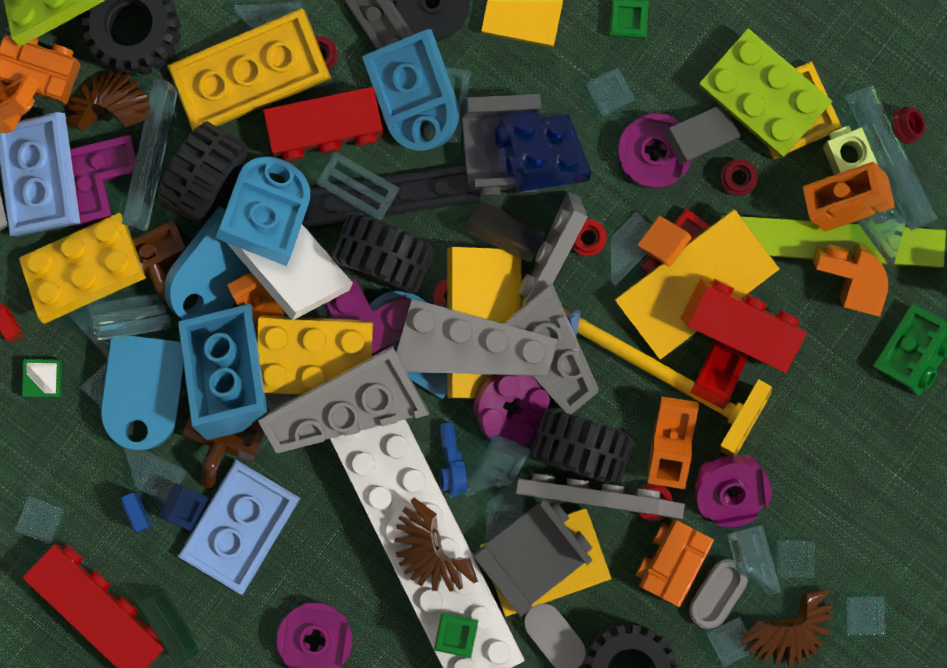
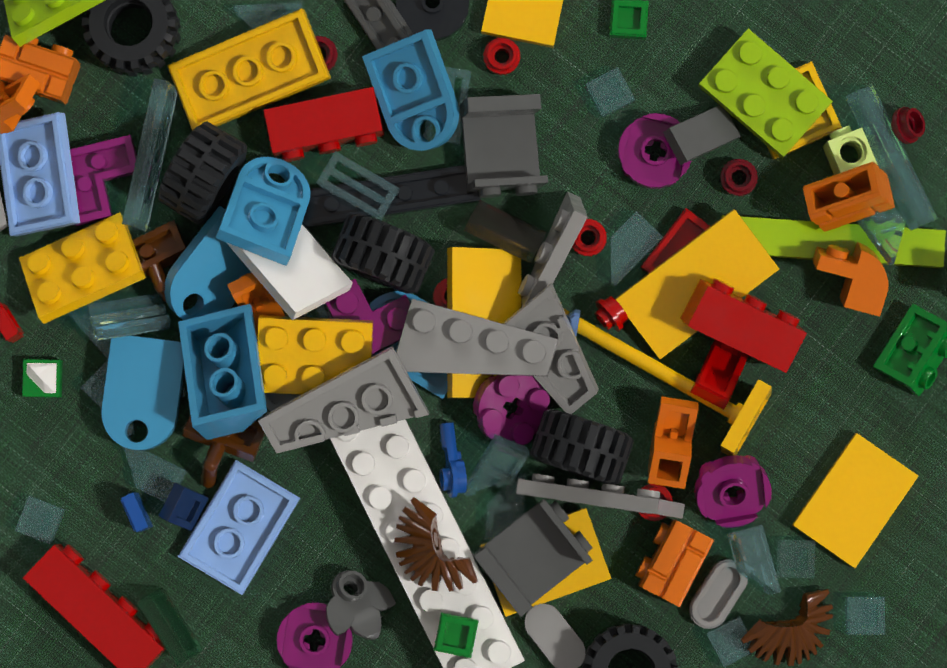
reddish brown hair [66,72,151,131] -> none
clear blue plate [494,110,592,192] -> none
orange tile [638,216,691,268] -> none
none -> dark grey plate [326,570,396,640]
none -> red plate [483,38,520,75]
none -> red plate [594,296,628,332]
none -> yellow tile [792,433,918,568]

